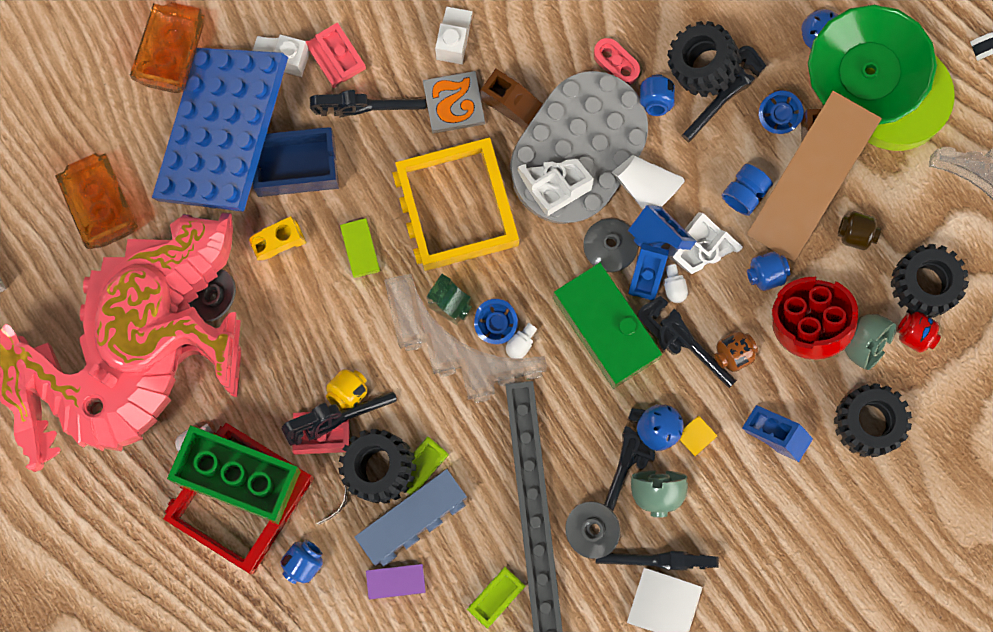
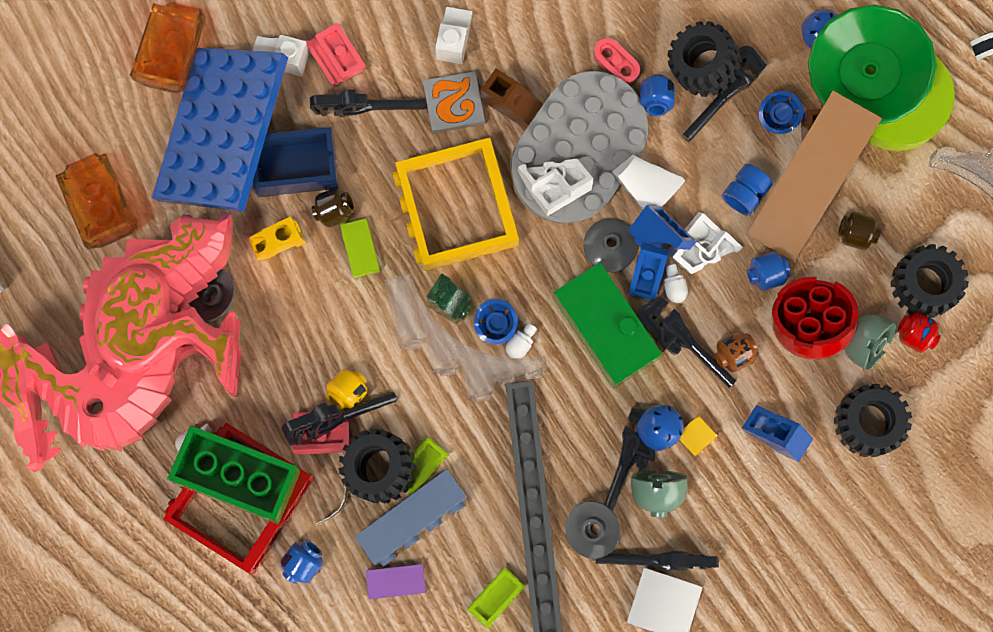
none -> dark brown head [312,188,354,227]

